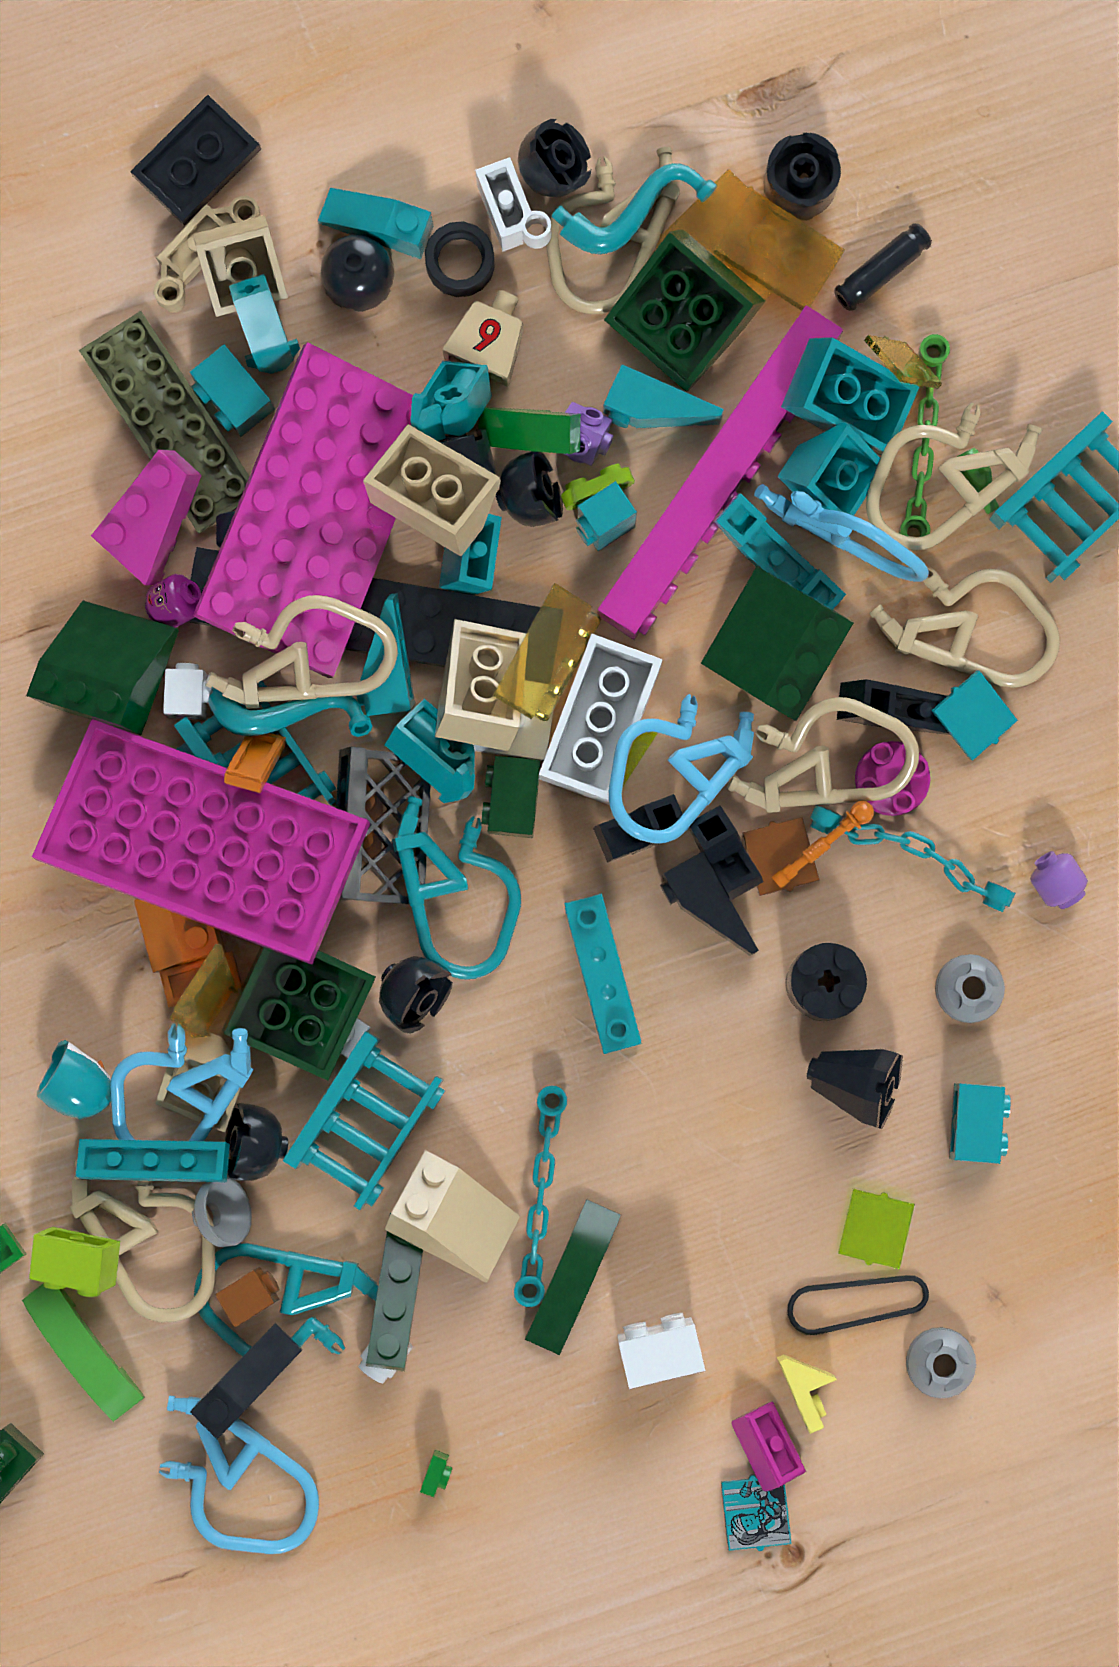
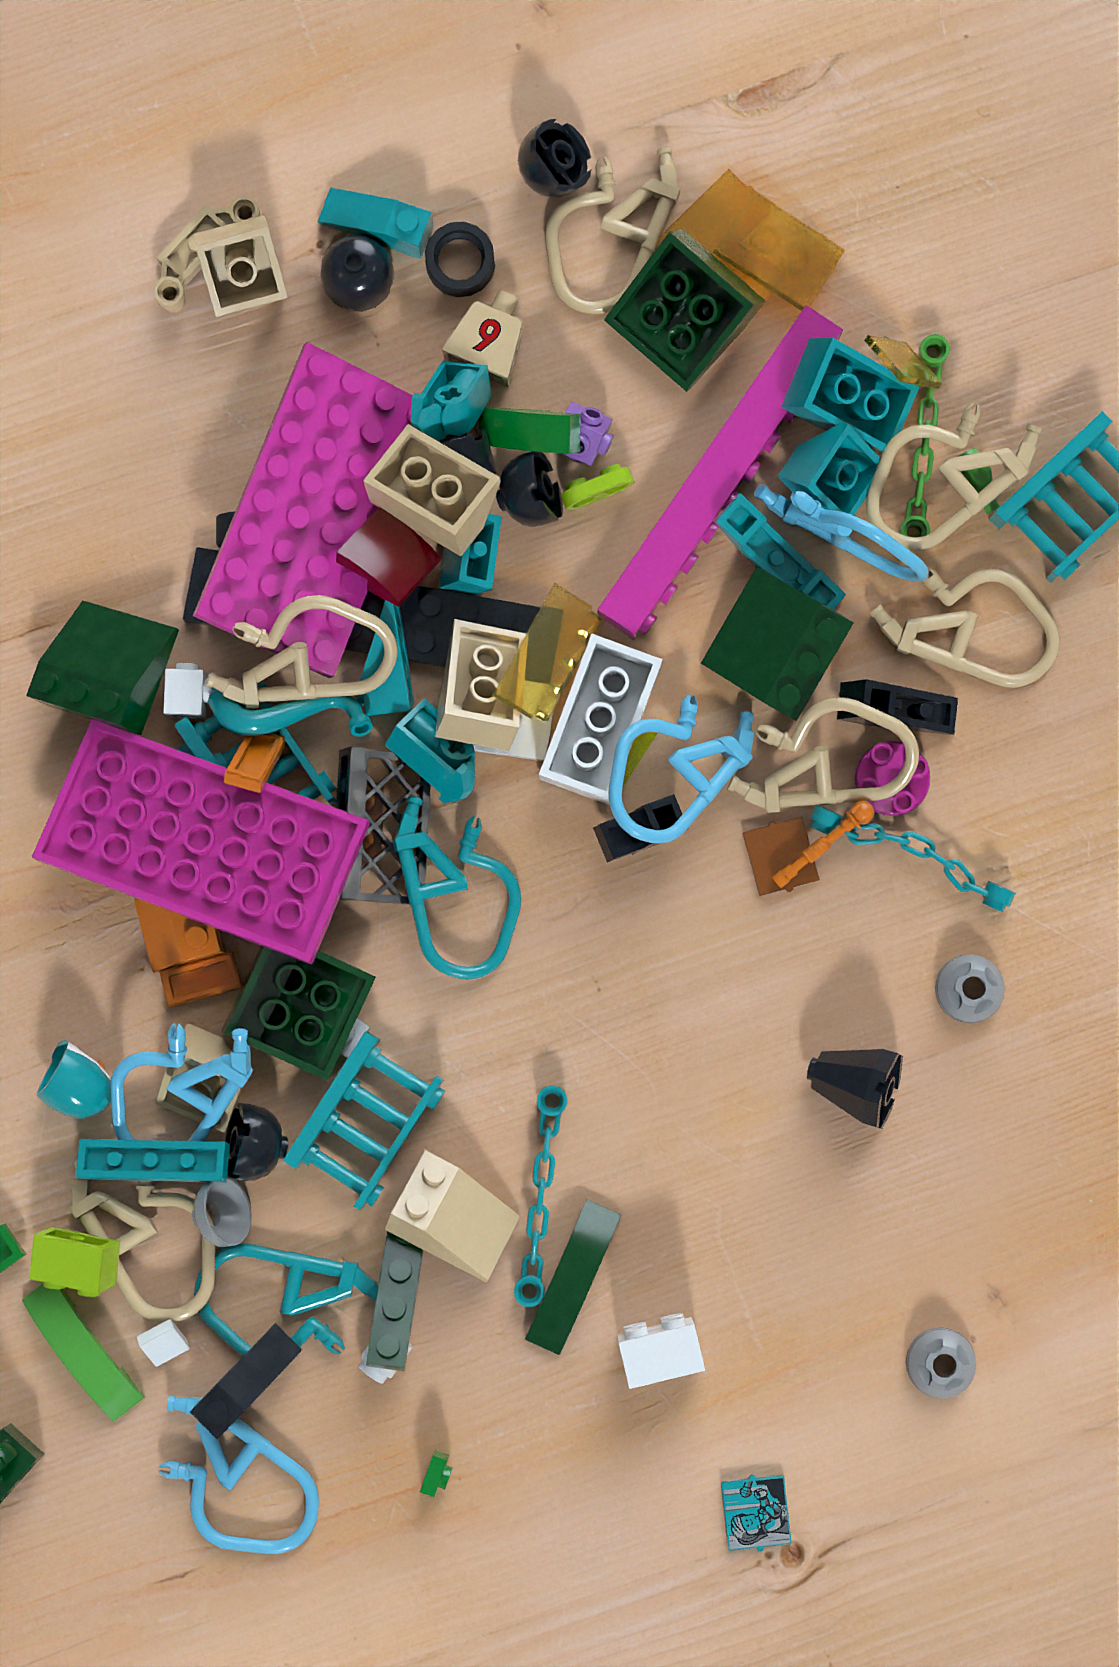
olive plate [79,311,250,534] -> none
dark pink wedge [91,450,202,586] -> none
black plate [130,95,261,226] -> none
magenta head [145,574,201,628] -> none
clear yellow slope [169,944,239,1038] -> none
teal brick [190,344,275,437] -> none
dark orange brick [215,1267,280,1327] -> none
piece [229,274,300,374] -> none
black cylinder [379,956,453,1034] -> none
white hinge [475,157,551,252] -> none
dark green brick [481,756,541,838] -> none
teal animal [551,163,717,255] -> none
teal fence [564,894,642,1054] -> none
teal brick [576,481,637,552] -> none
teal slope [603,364,724,428] -> none
black slope [660,852,759,956] -> none
black brick [689,805,764,900] -> none
dark pink slope [731,1401,806,1492] -> none
black brick [764,133,841,221] -> none
light yellow slope [777,1355,837,1434] -> none
black brick [786,943,867,1021] -> none
black piece [787,1275,929,1335] -> none
black axle [834,223,932,311] -> none
clear neon green piece [838,1189,915,1269] -> none
teal piece [931,670,1018,760] -> none
teal brick [949,1083,1011,1164] -> none
medium lavender head [1030,851,1088,909] -> none
none -> white tile [137,1319,190,1367]
none -> dark red slope [336,507,440,607]

